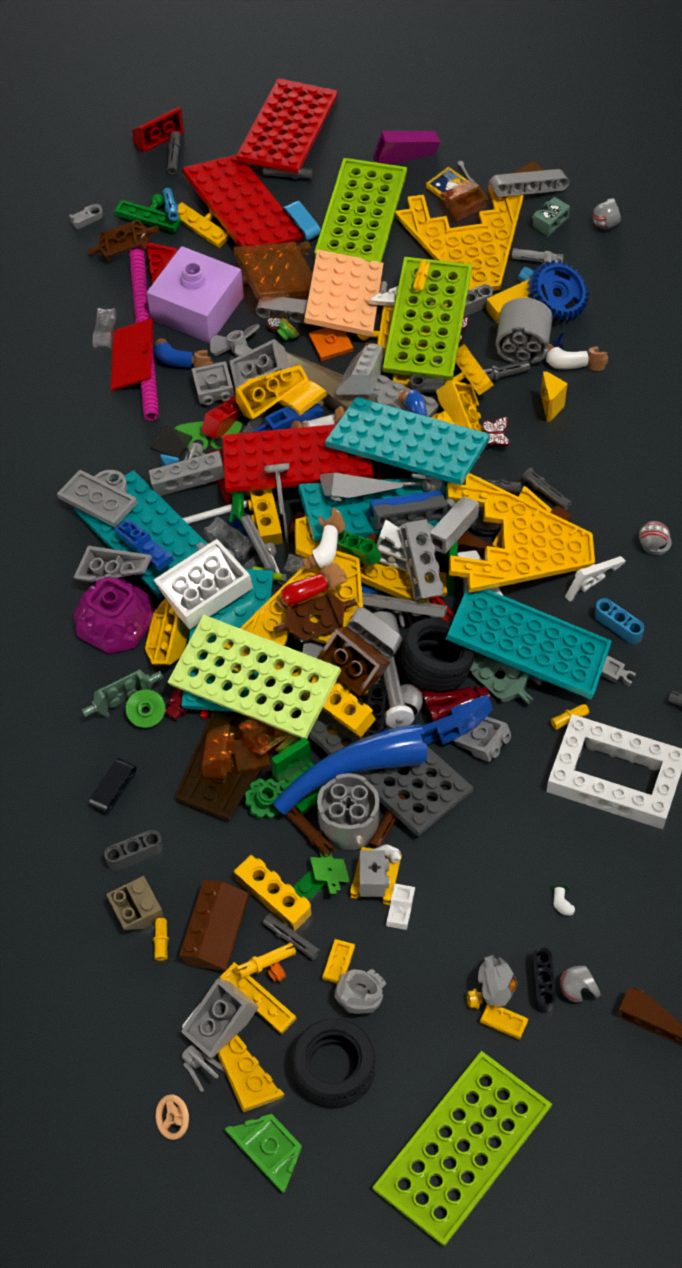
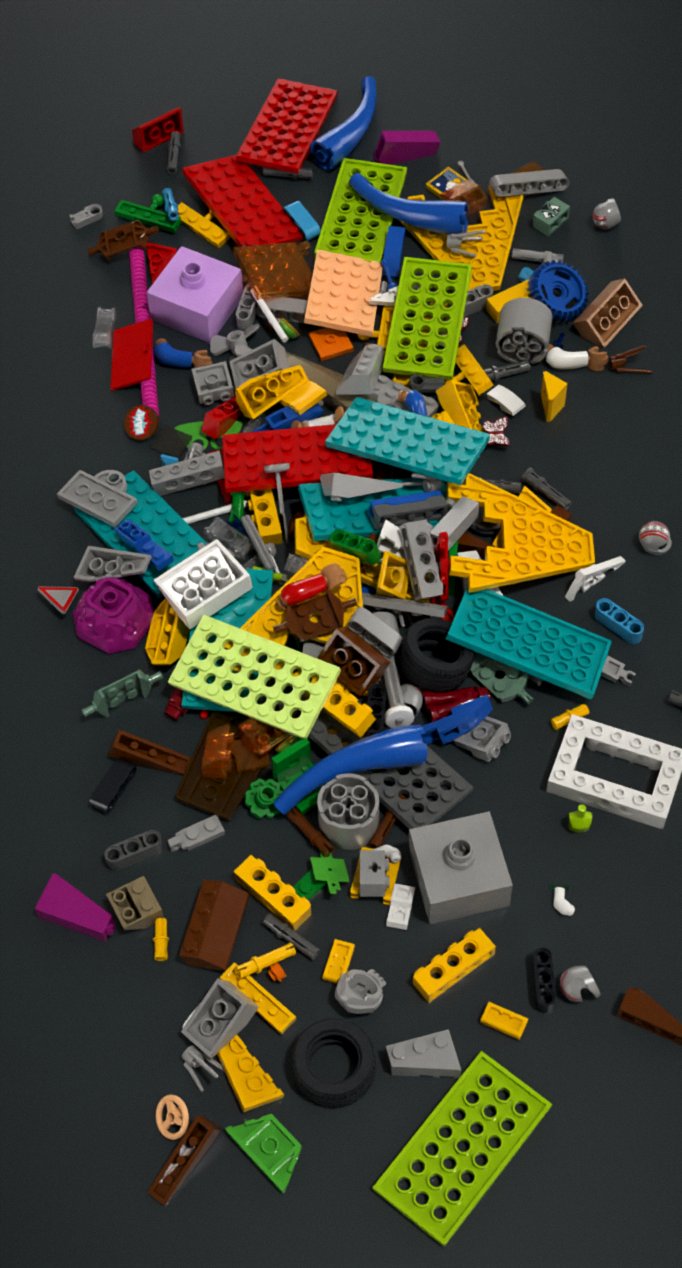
bright green dish [126,689,165,728] -> none
piece [303,507,345,571] -> none
yellow axle [413,260,431,292] -> none
yellow plate [467,988,483,1010] -> none
light grey helmet [478,955,518,1007] -> none
none -> magenta slope [35,873,115,942]
none -> piece [38,587,79,614]
none -> reddish brown slope [108,730,192,776]
none -> tile [124,405,159,441]
none -> reddish brown slope [147,1115,222,1206]
none -> light grey hinge [167,815,225,852]
none -> light grey beam [236,283,260,331]
none -> white bar [250,288,289,342]
none -> blue brick [309,76,376,171]
none -> blue brick [349,173,469,235]
none -> yellow slope [376,551,410,599]
none -> blue hinge [381,259,399,292]
none -> blue slope [382,226,405,279]
none -> light grey wedge [386,1029,461,1079]
none -> light grey brick [409,811,513,924]
none -> yellow brick [413,928,496,1003]
none -> red wing [434,531,449,601]
none -> light grey plant [447,230,485,258]
none -> white slope [487,385,526,416]
none -> lime piece [568,804,592,833]
none -> medium nougat slope [573,278,643,348]
none -> reddish brown plant [609,345,653,374]

